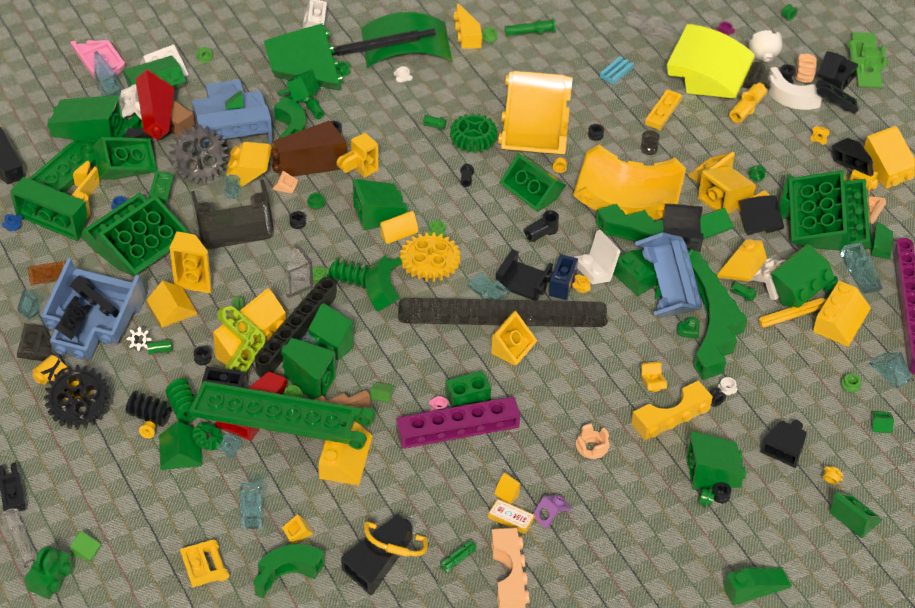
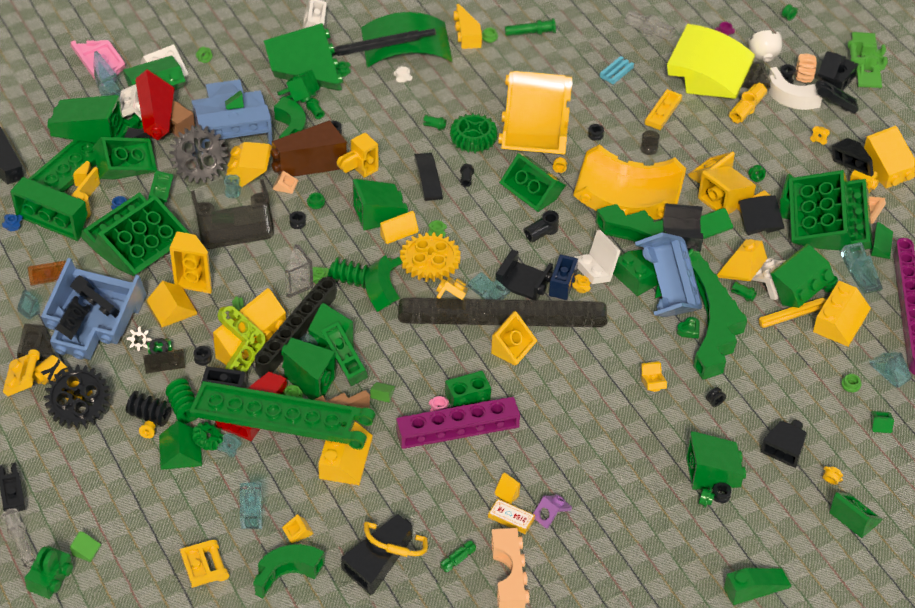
light nougat piece [576,424,609,459] -> none
yellow arch [631,381,713,440] -> none
white plate [718,377,737,395] -> none
none -> yellow plate [3,349,40,396]
none -> clear smoke hinge [143,349,185,374]
none -> black bush [149,338,169,356]
none -> green slope [321,321,368,387]
none -> black slope [414,152,443,201]
none -> yellow bracket [436,277,468,300]

